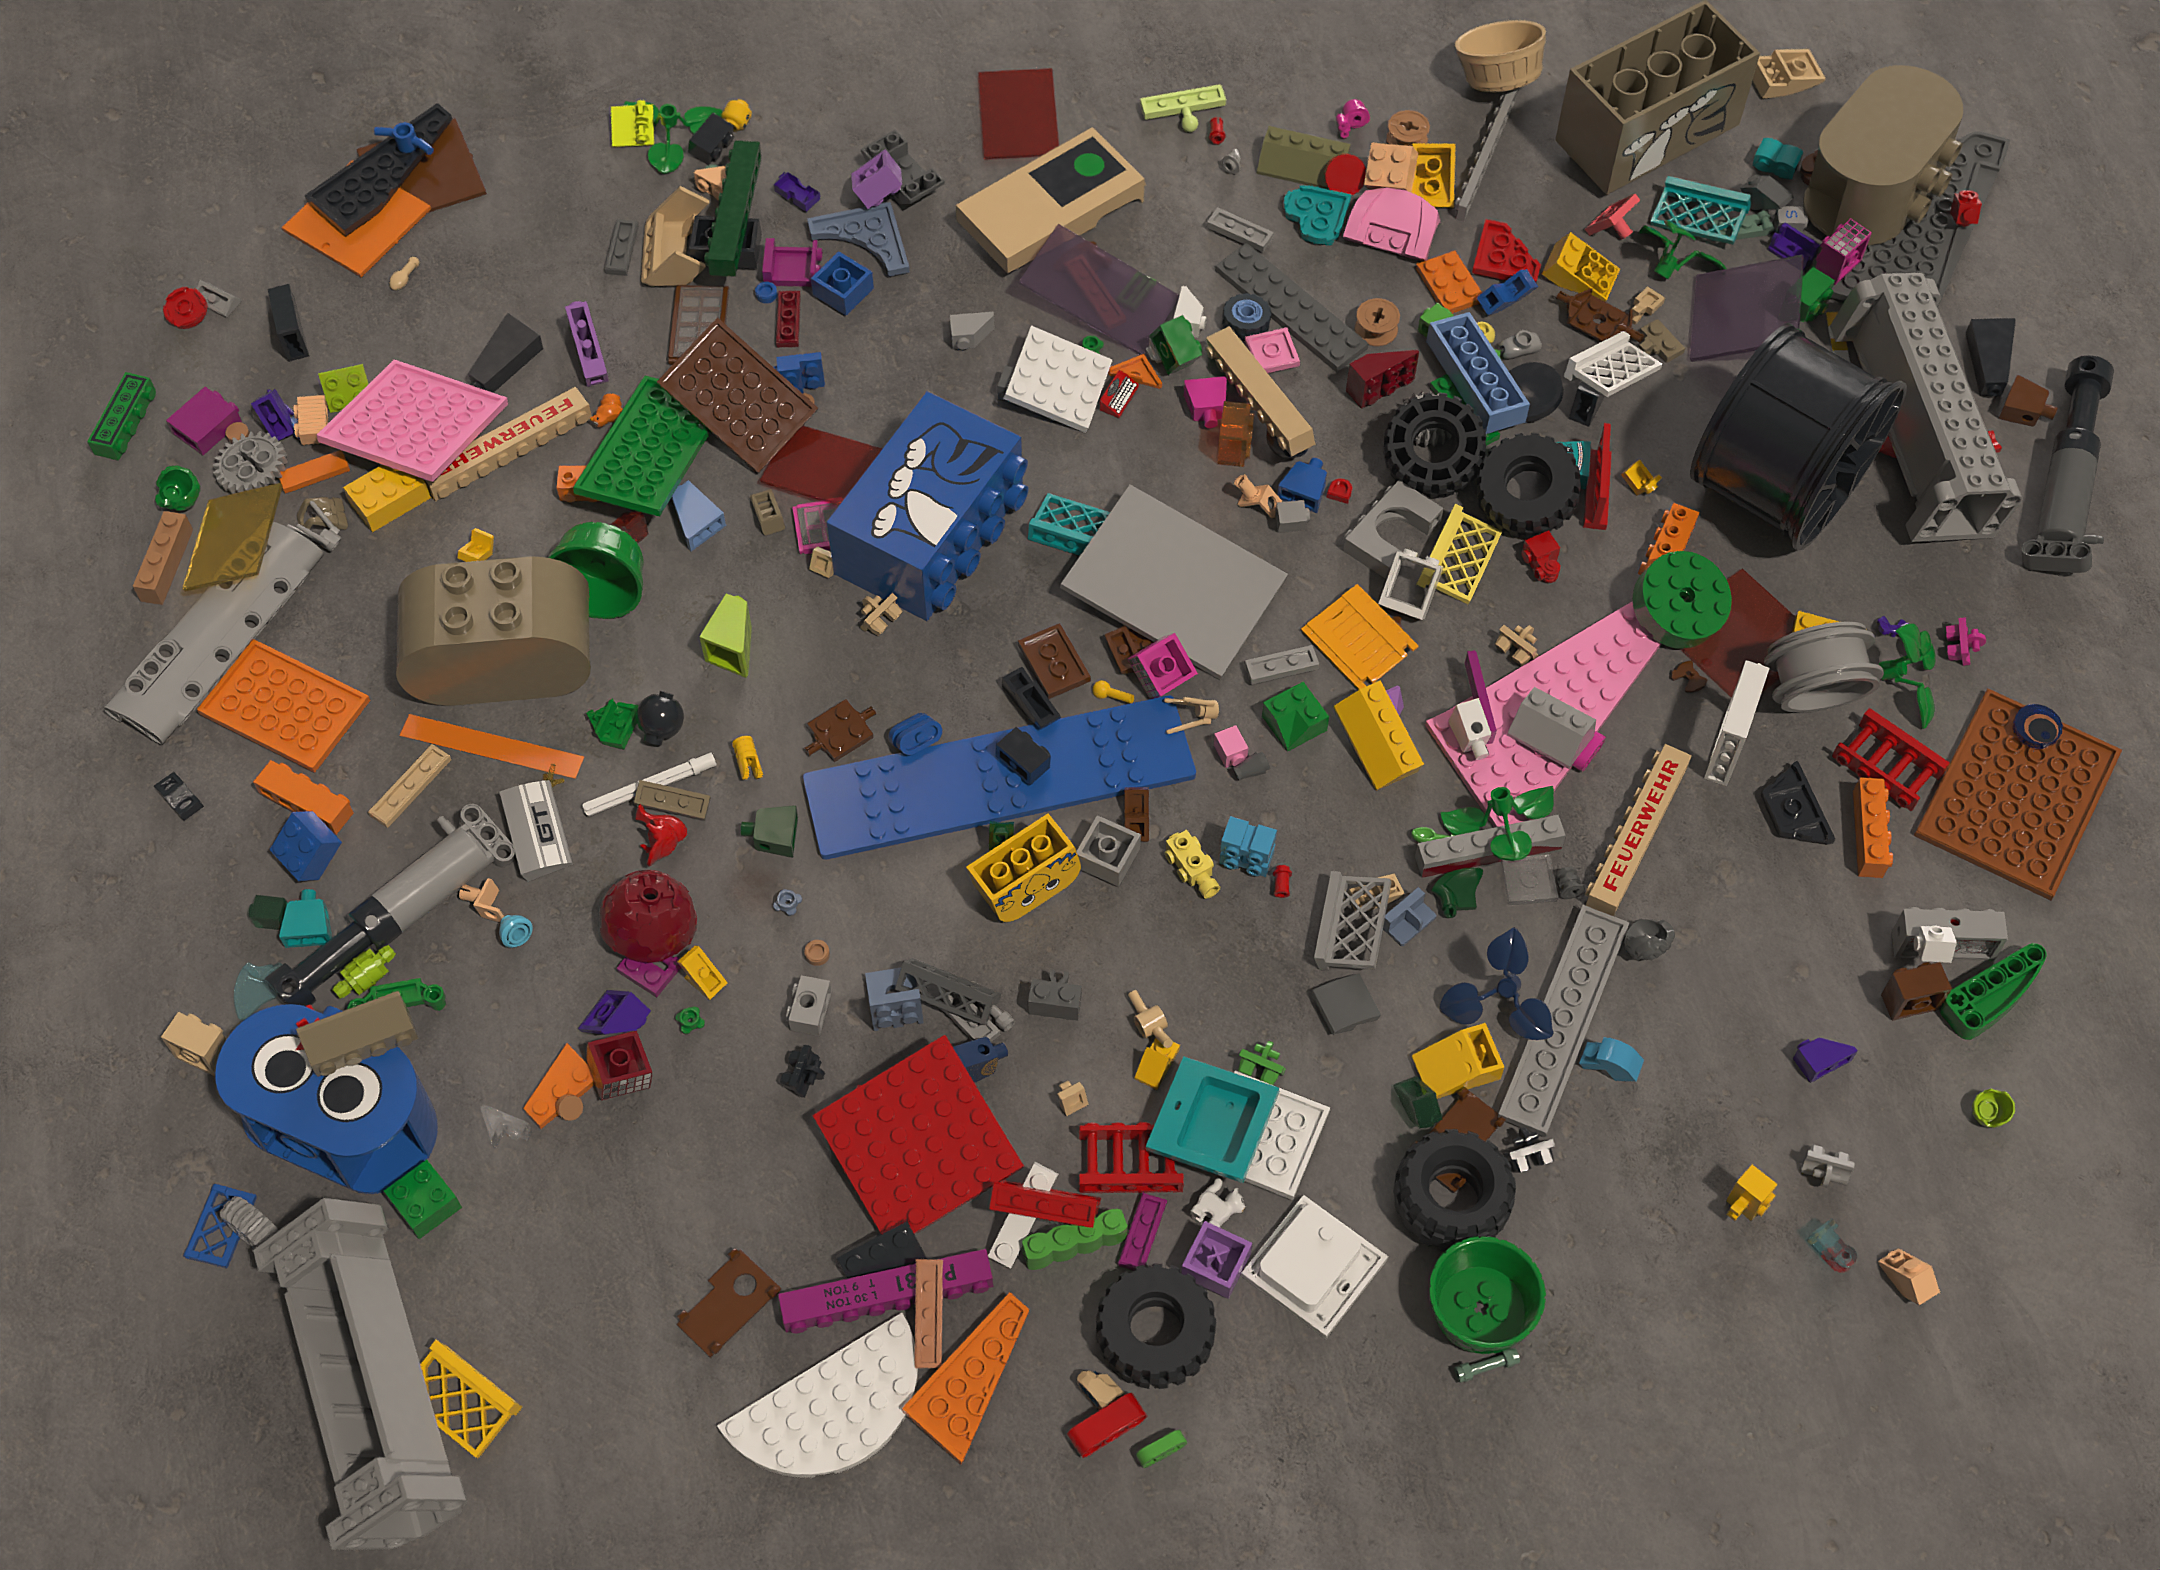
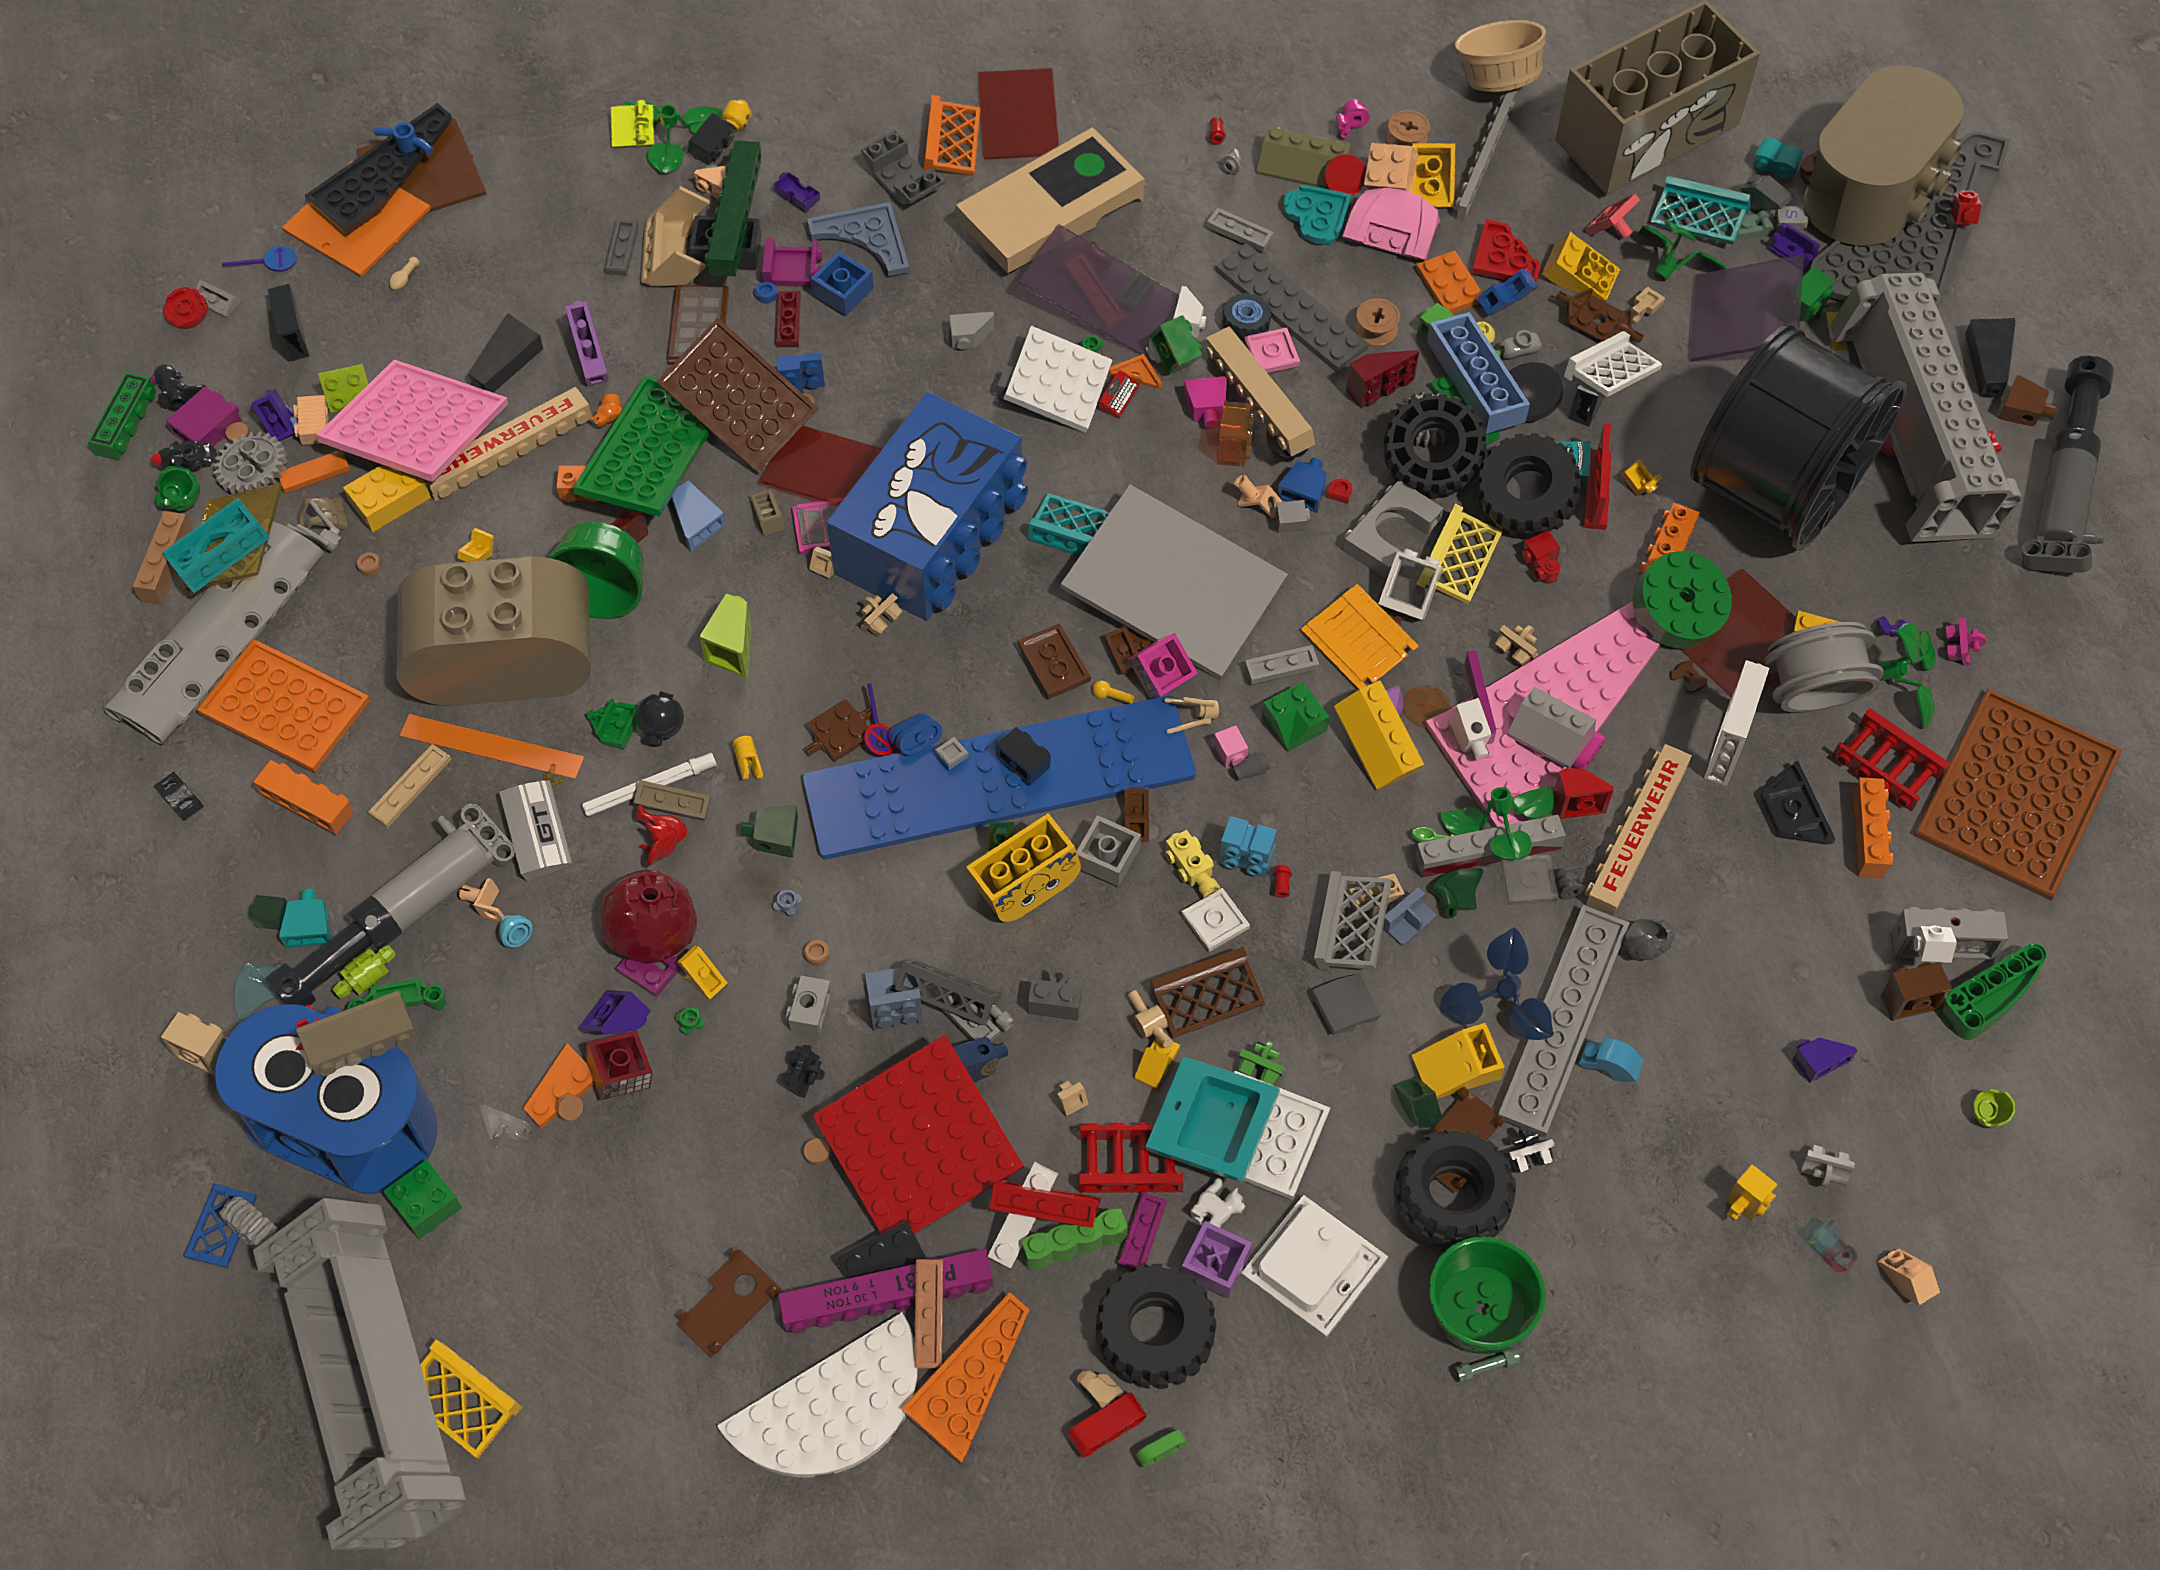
blue brick [270,811,342,881] -> none
medium lavender brick [851,149,902,209] -> none
black slope [1002,667,1061,729] -> none
yellowish green plate [1140,84,1226,132] -> none
dark tan hinge [1639,319,1685,363] -> none
tan slope [1753,49,1826,98] -> none
dark pink brick [1816,219,1872,285] -> none
tile [2013,704,2063,749] -> none
none -> black animal [150,365,206,410]
none -> black animal [150,440,217,470]
none -> teal fence [162,499,270,593]
none -> blue piece [222,246,297,271]
none -> medium nougat tile [357,552,381,576]
none -> medium nougat tile [804,1138,830,1166]
none -> piece [864,683,896,757]
none -> orange fence [923,95,980,176]
none -> light grey tile [935,737,969,770]
none -> reddish brown fence [1149,947,1265,1039]
none -> white tile [1181,888,1250,952]
none -> clear orange tile [1403,685,1451,728]
none -> red slope [1554,768,1614,819]

